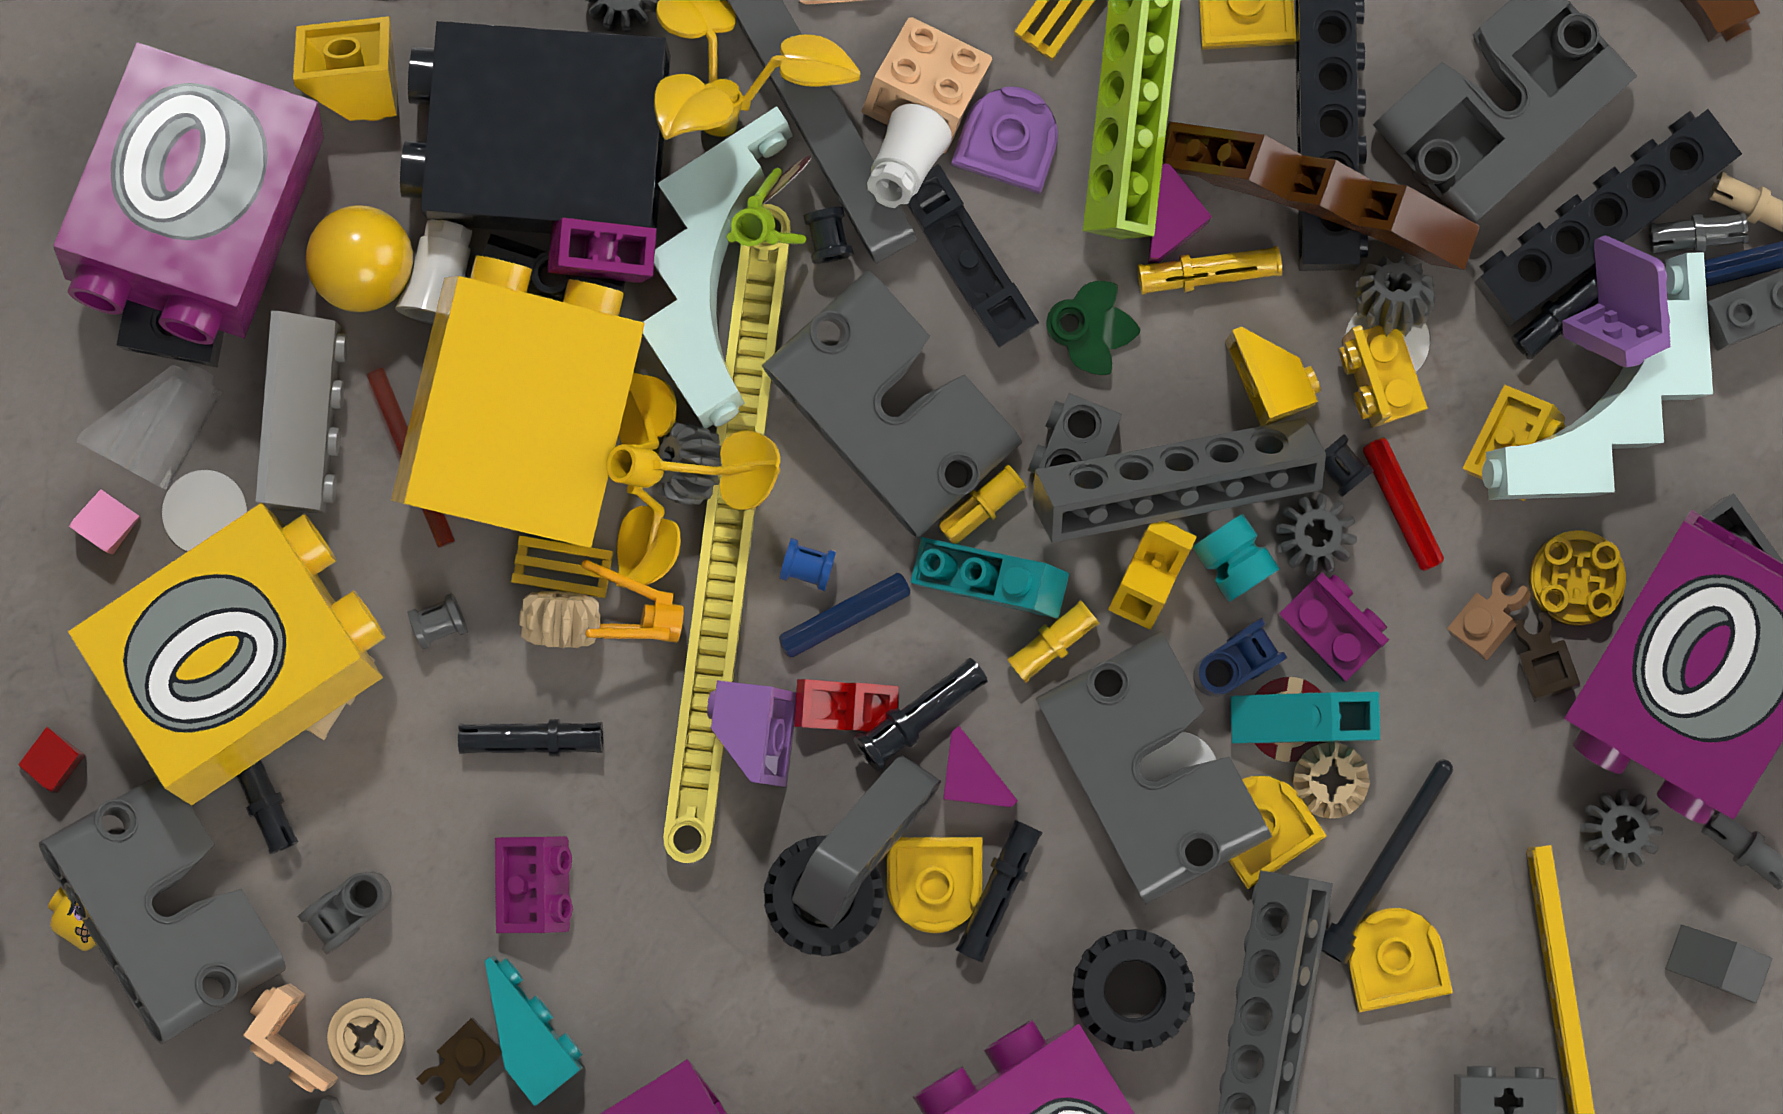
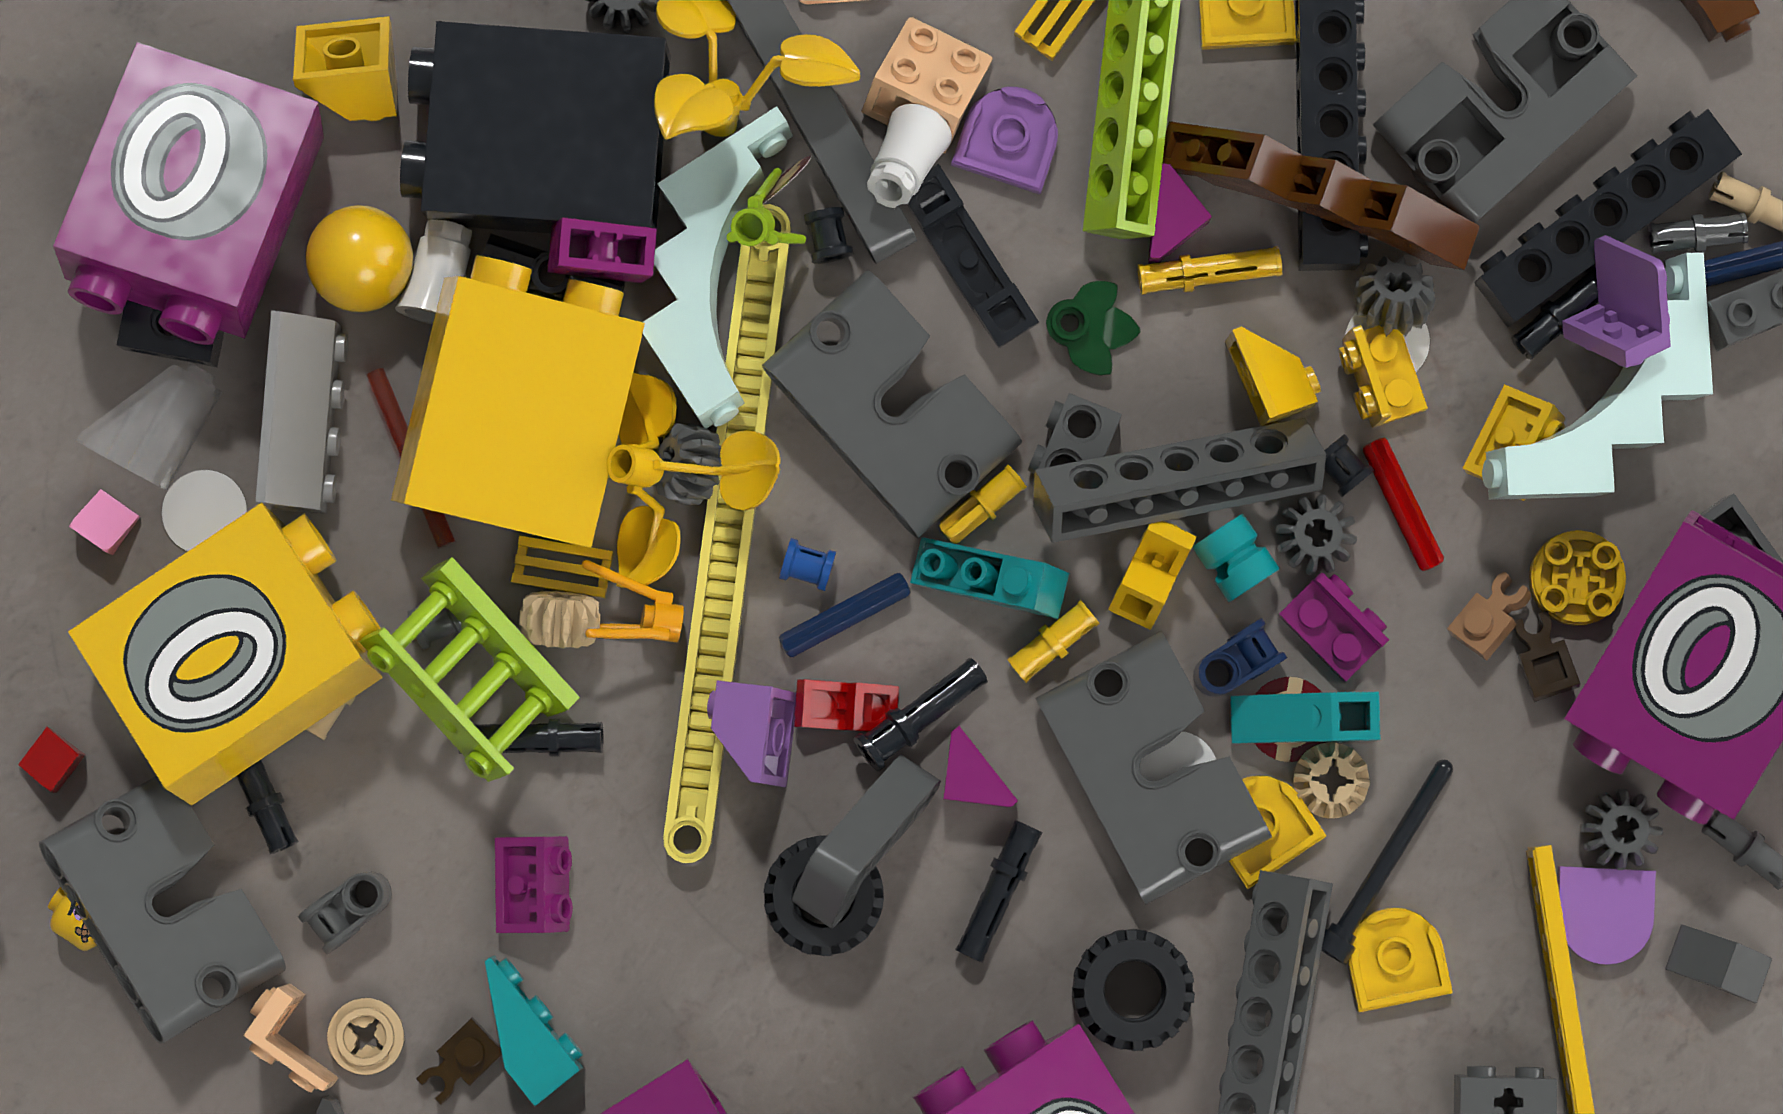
yellow tile [887,837,982,933] -> none
none -> lime fence [359,557,580,782]
none -> medium lavender tile [1557,866,1656,964]

